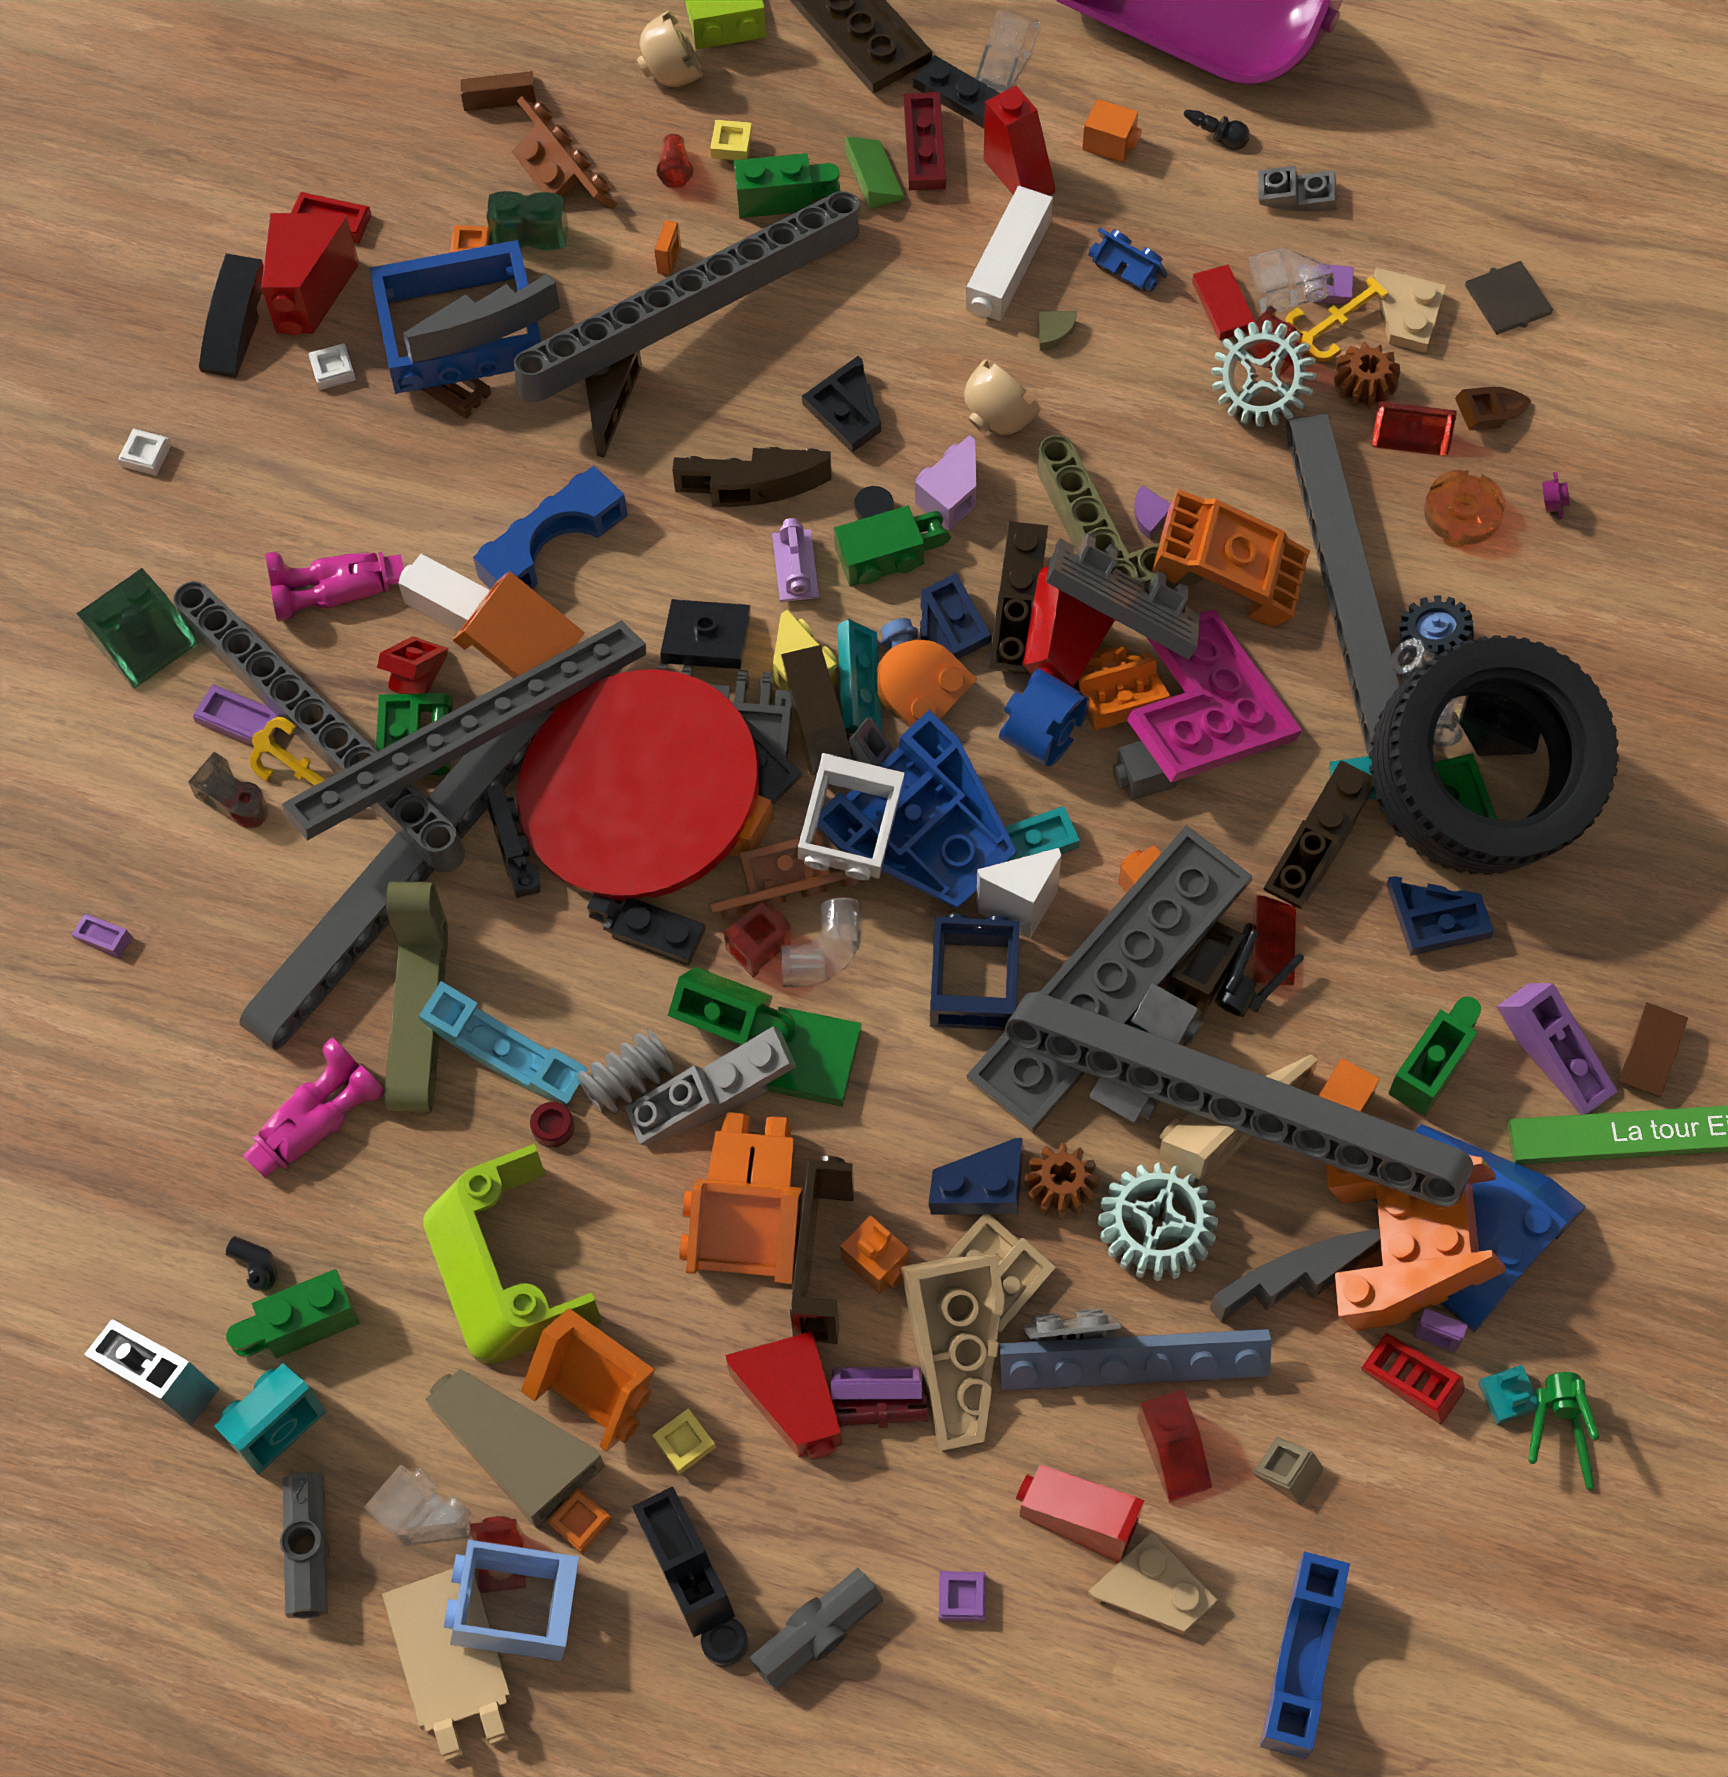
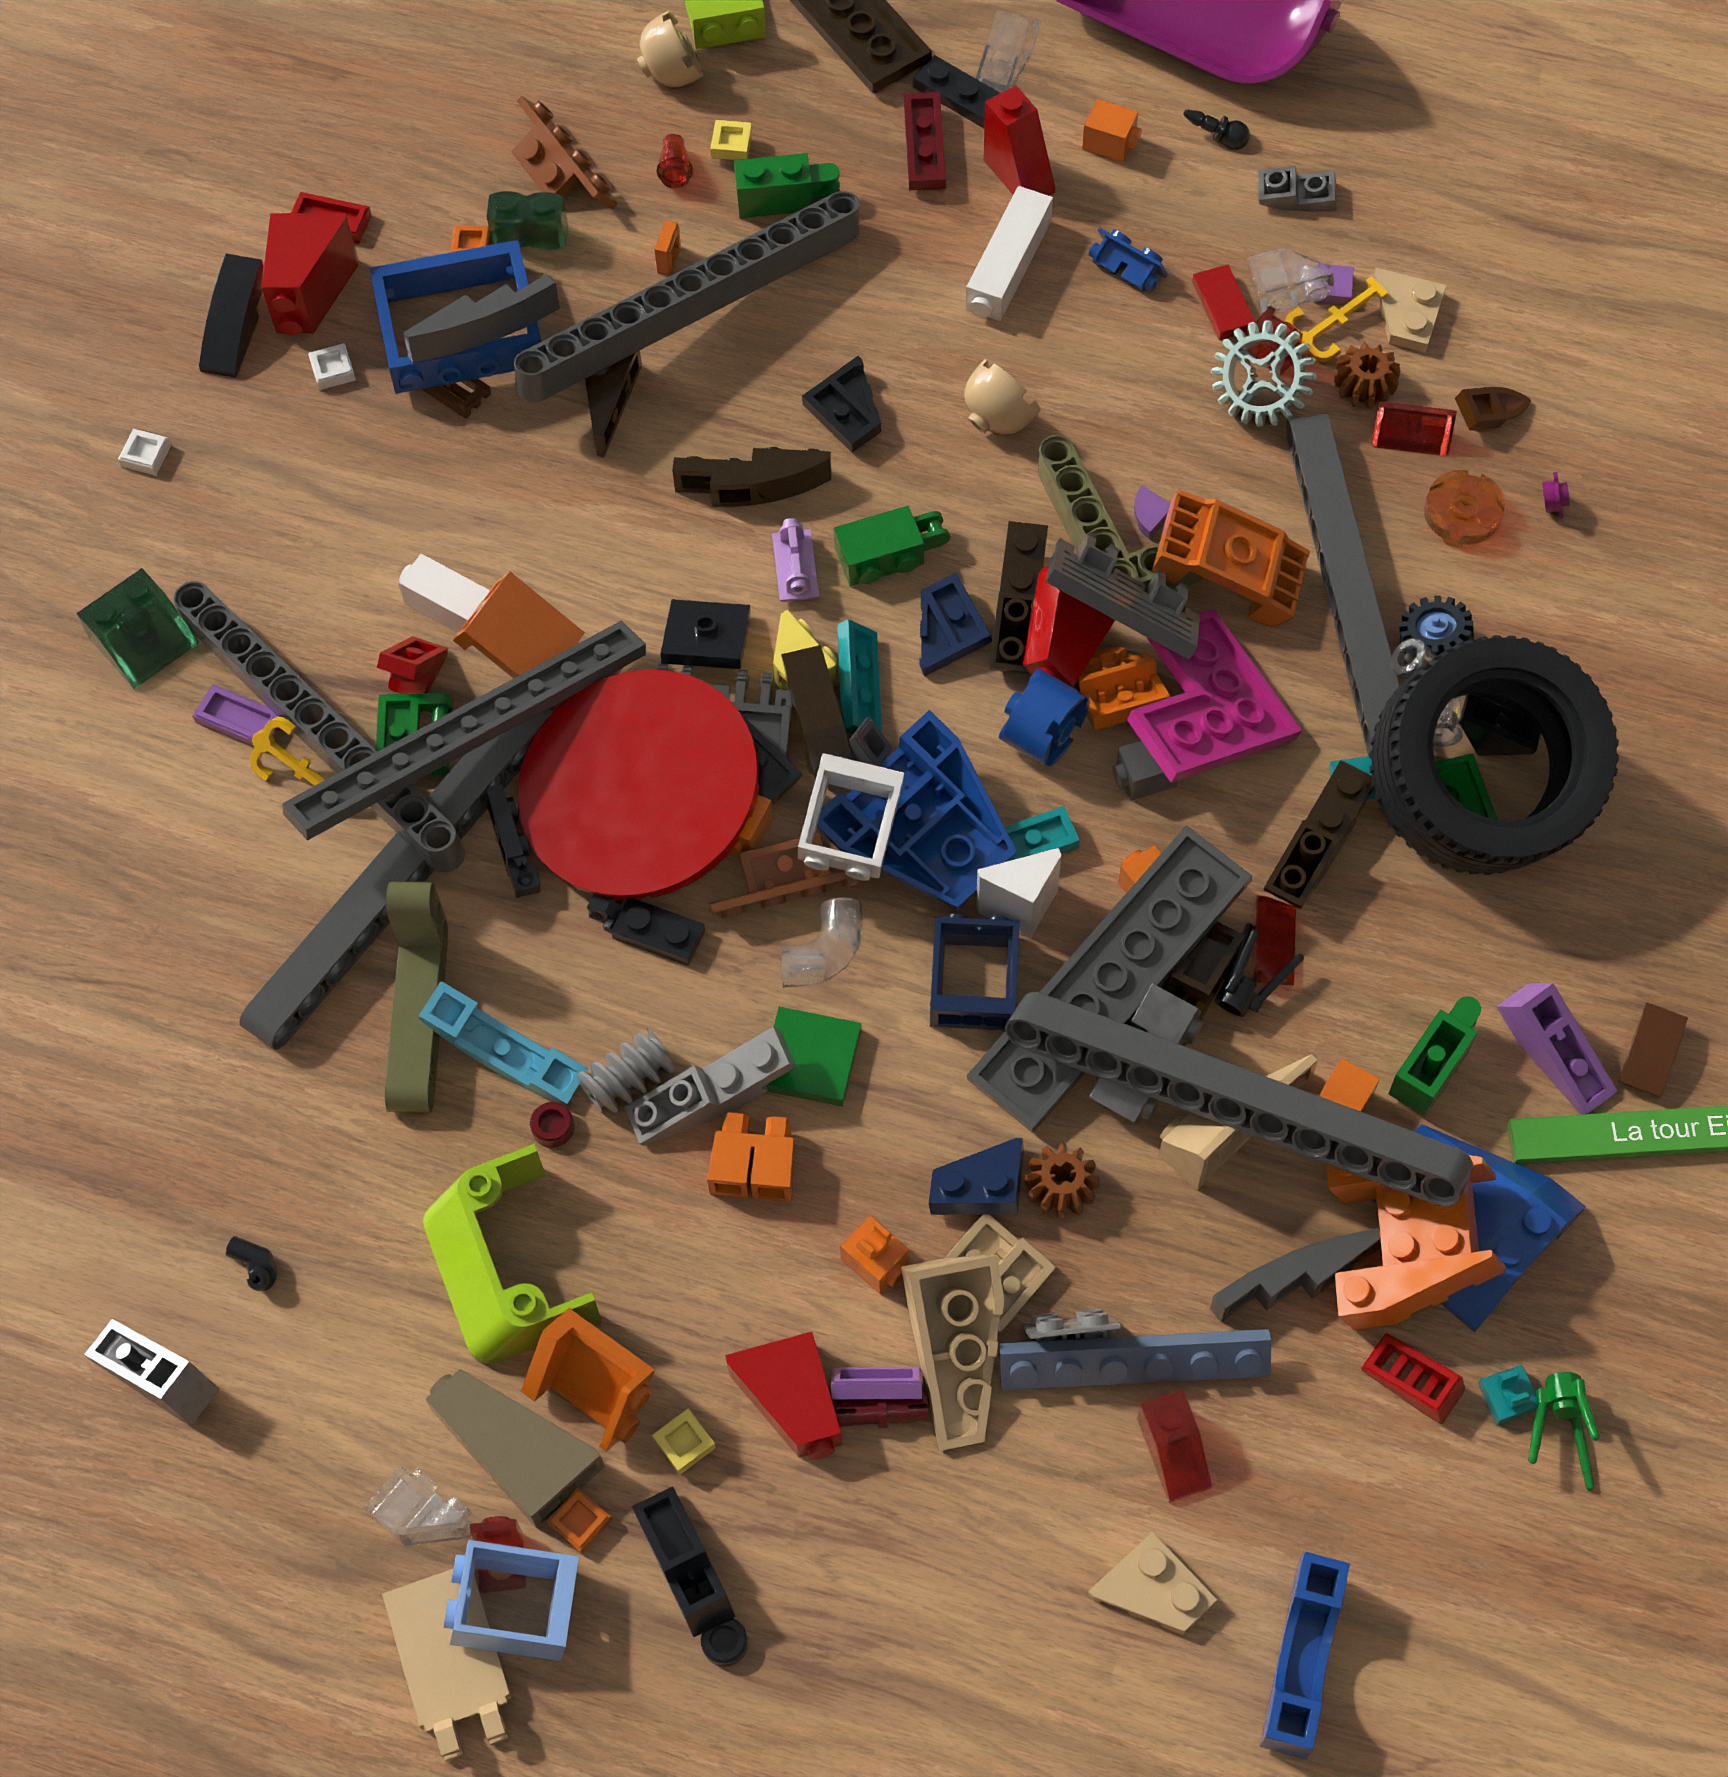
medium lavender piece [71,914,133,958] -> none
clear smoke leg [188,752,269,828] -> none
teal slope [214,1363,326,1475] -> none
green brick [226,1269,360,1358] -> none
dark pink piece [242,1038,385,1179] -> none
dark pink piece [265,552,404,622] -> none
dark grey piece [280,1472,330,1619] -> none
reddish brown slope [461,71,536,111] -> none
blue arch [473,465,628,590] -> none
green brick [667,967,795,1045] -> none
orange panel [679,1179,802,1284] -> none
clear red brick [723,902,791,978] -> none
dark grey piece [749,1568,883,1691] -> none
dark brown panel [790,1156,854,1344] -> none
bright green slope [845,137,904,209] -> none
black tile [854,486,894,520] -> none
orange slope [877,640,978,728] -> none
medium blue plate [880,618,919,649] -> none
lavender slope [915,435,976,531] -> none
medium lavender tile [939,1571,986,1622] -> none
slope [1016,1464,1145,1563] -> none
olive tile [1039,311,1077,351] -> none
light aqua gear [1098,1162,1218,1282] -> none
dark tan slope [1253,1437,1323,1504] -> none
dark blue wing [1386,876,1494,956] -> none
medium lavender tile [1413,1308,1468,1352] -> none
clear smoke piece [1465,261,1553,335] -> none

